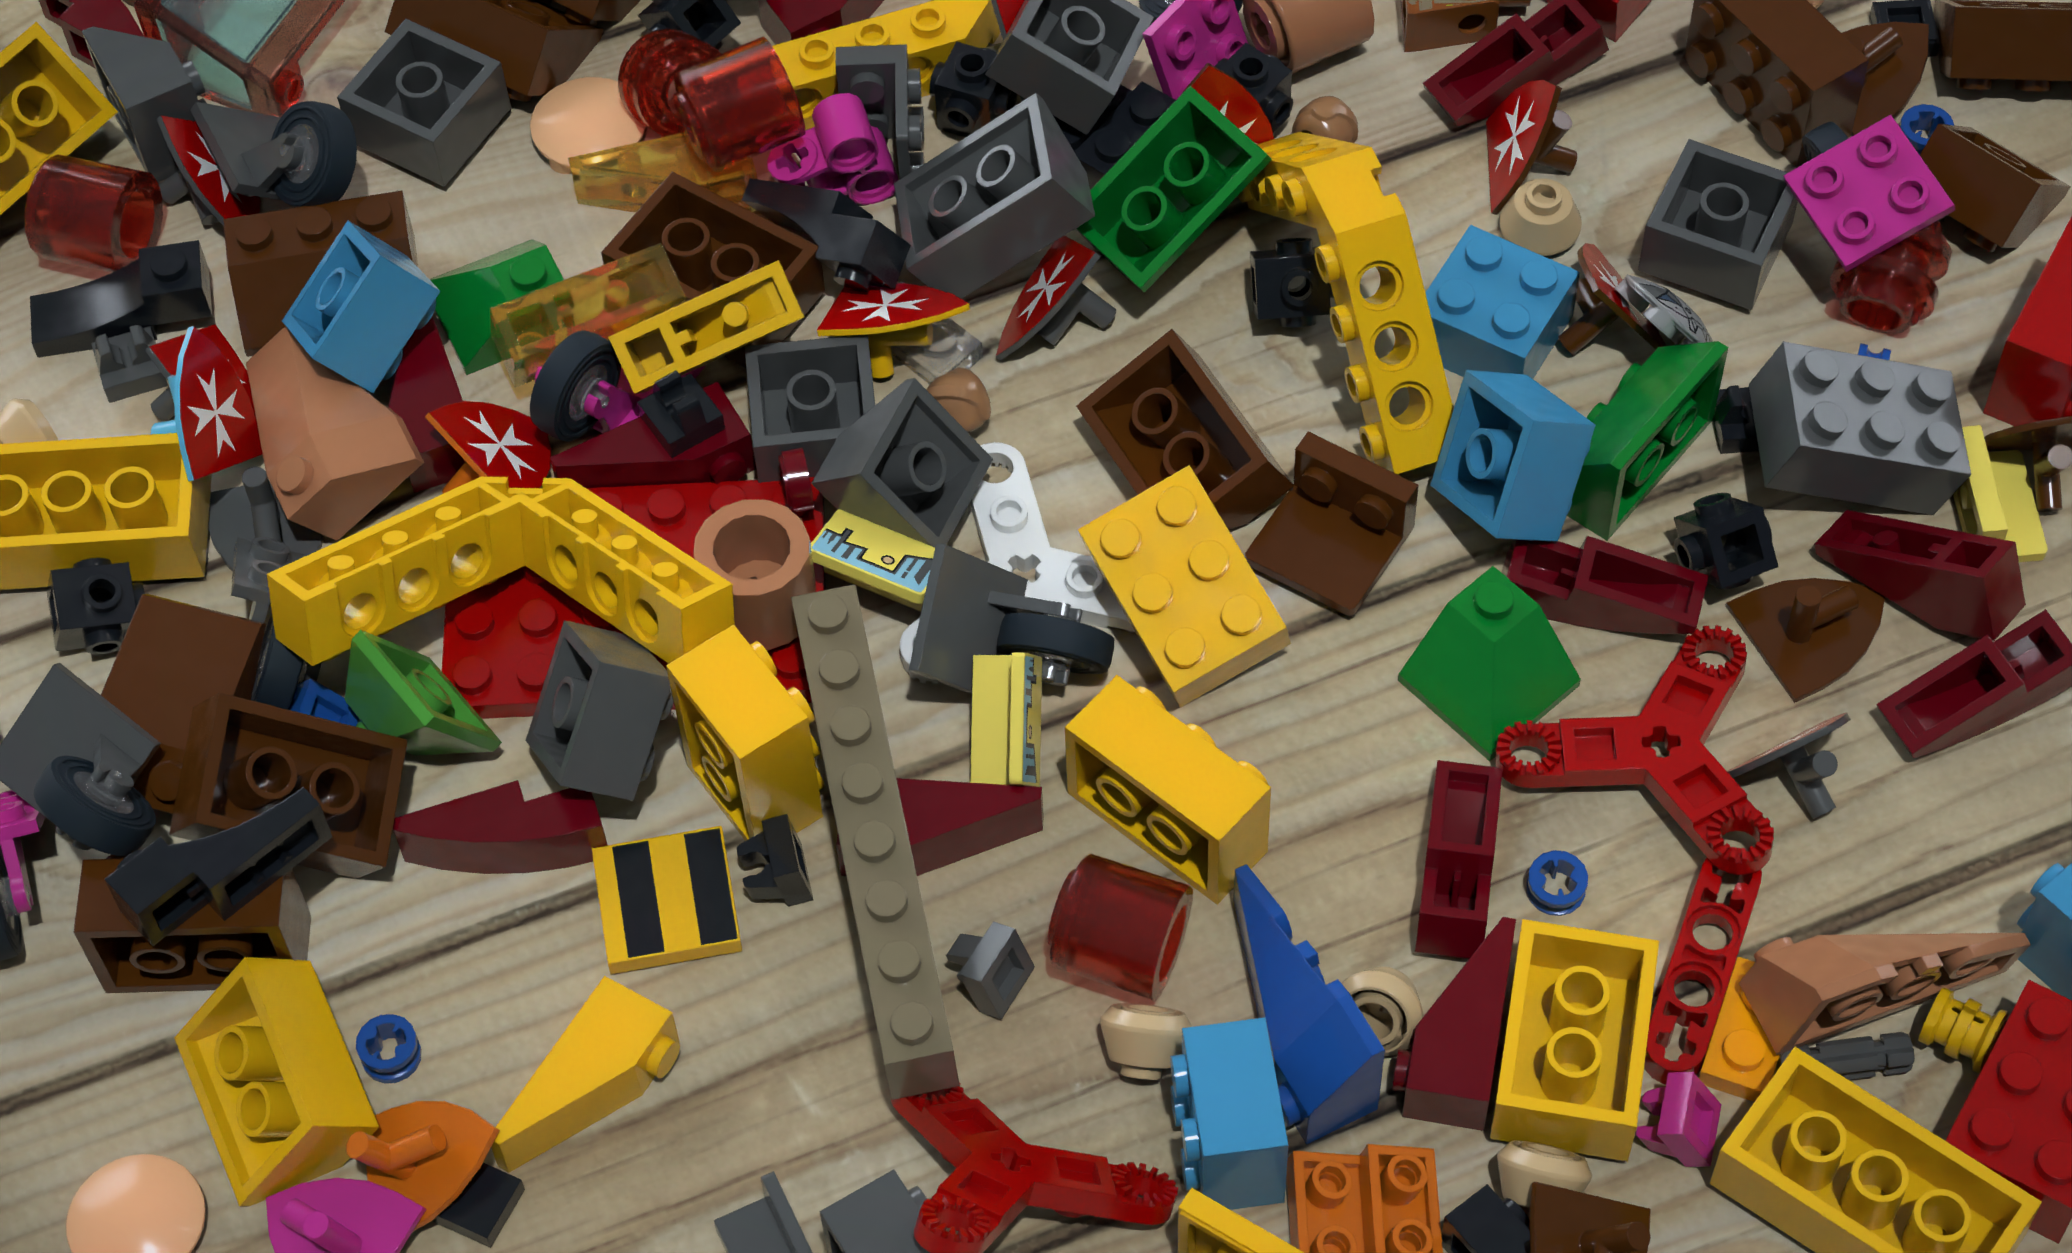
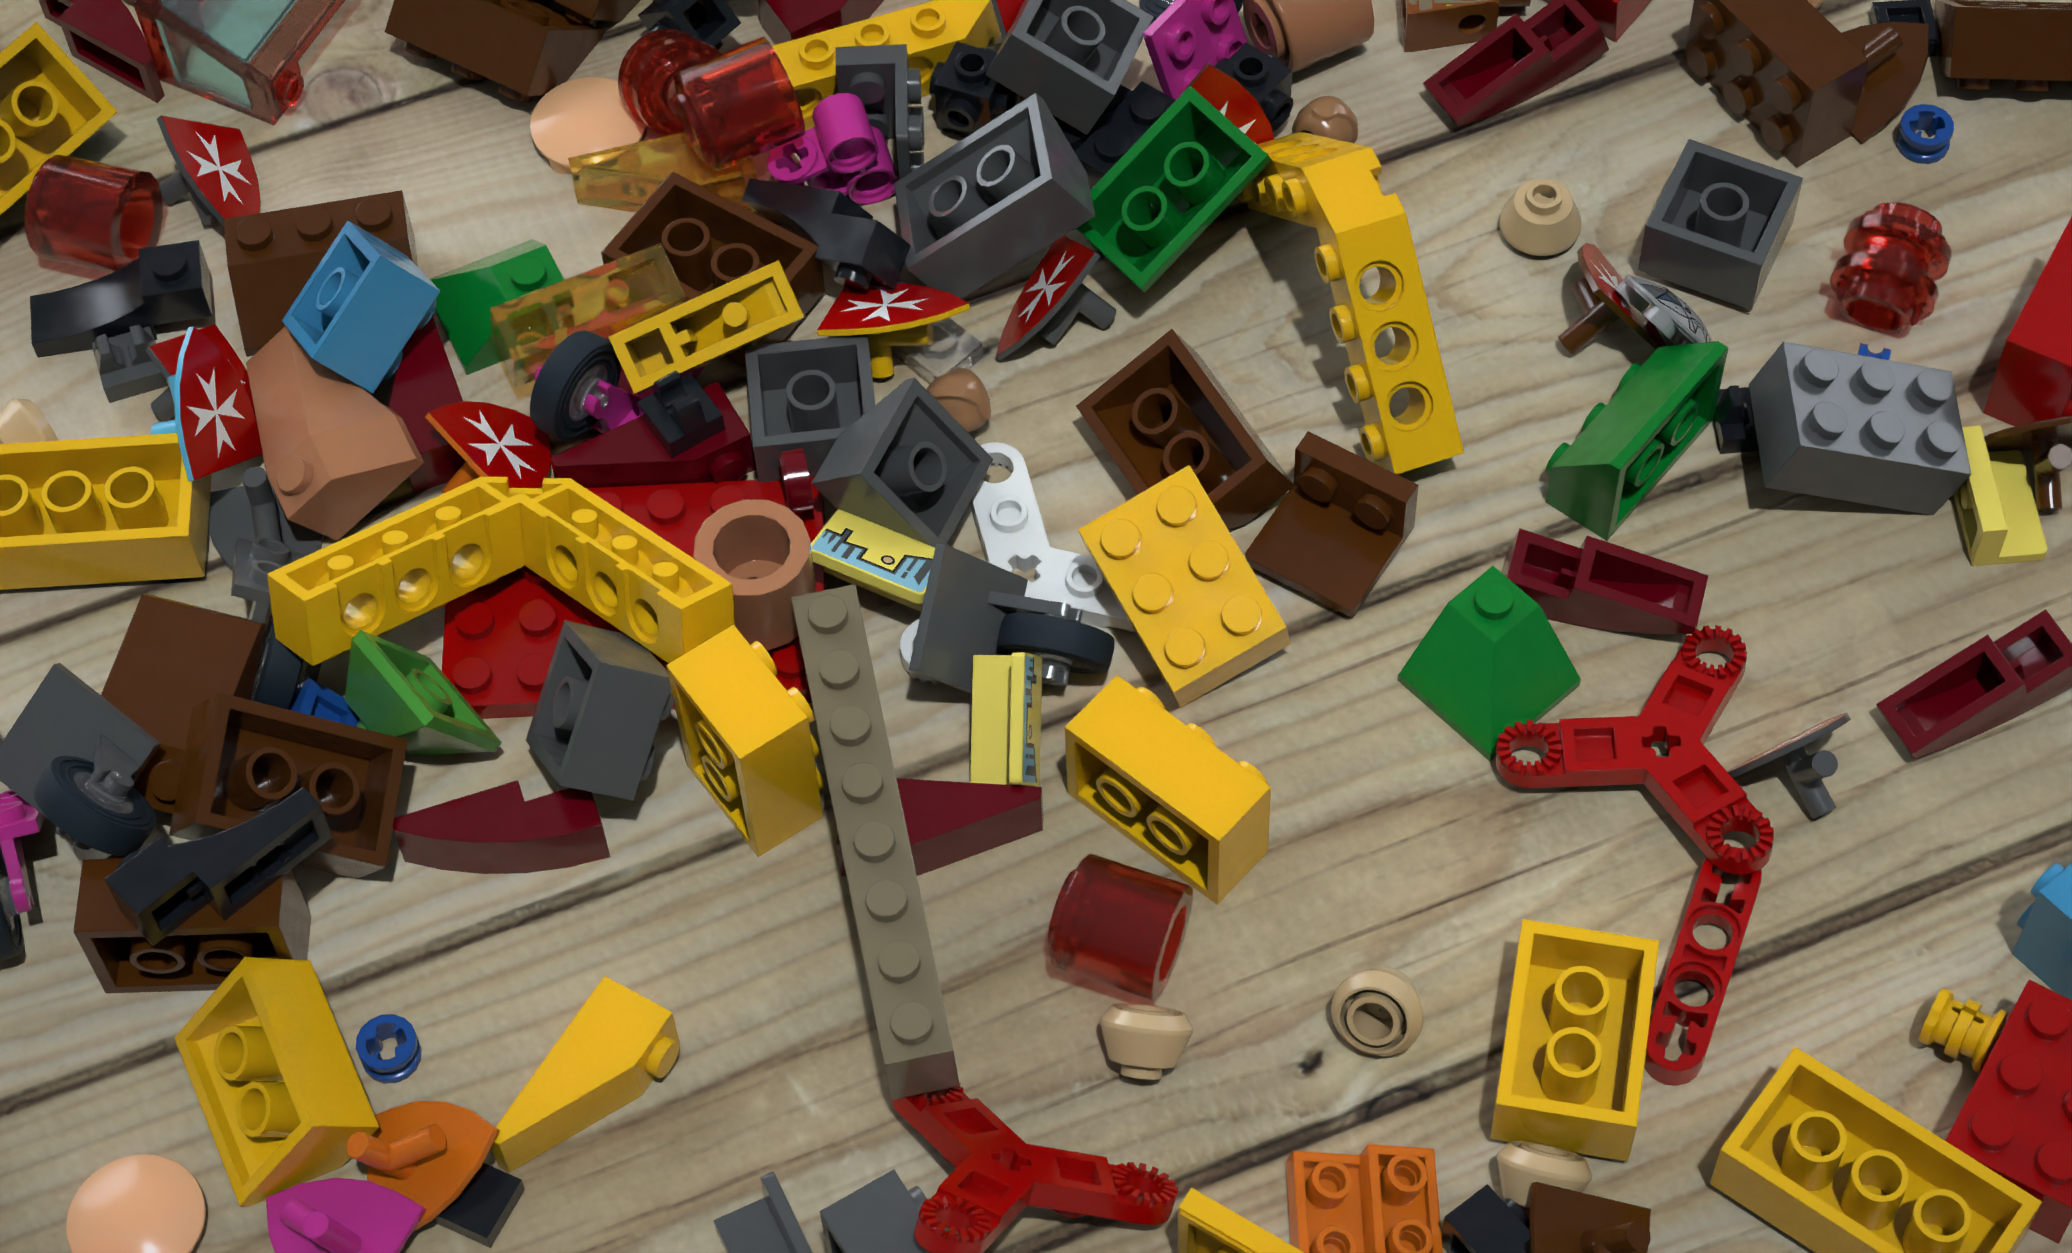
black brick [47,558,145,654] -> none
dark grey slope [82,26,207,184] -> none
plate [190,101,357,207] -> none
dark grey brick [337,19,511,187] -> none
tile [592,826,742,974] -> none
black tile [737,814,814,907] -> none
dark grey tile [946,921,1035,1019] -> none
dark azure brick [1170,1017,1289,1210] -> none
blue wedge [1234,864,1385,1145] -> none
black brick [1250,238,1334,327] -> none
dark red slope [1392,917,1516,1131] -> none
dark red slope [1415,760,1503,959] -> none
dark azure brick [1425,225,1580,379] -> none
dark azure brick [1430,370,1596,542] -> none
shield [1486,80,1577,215] -> none
blue bush [1526,850,1588,916] -> none
dark pink tile [1636,1072,1722,1167] -> none
black brick [1674,493,1779,590] -> none
light orange plate [1699,957,1780,1102] -> none
reddish brown shield [1726,578,1885,703] -> none
nougat wedge [1739,933,2031,1055] -> none
dark grey axle [1777,1032,1915,1080] -> none
dark pink plate [1783,115,1955,272] -> none
dark red slope [1814,510,2026,641] -> none
reddish brown slope [1920,124,2071,252] -> none

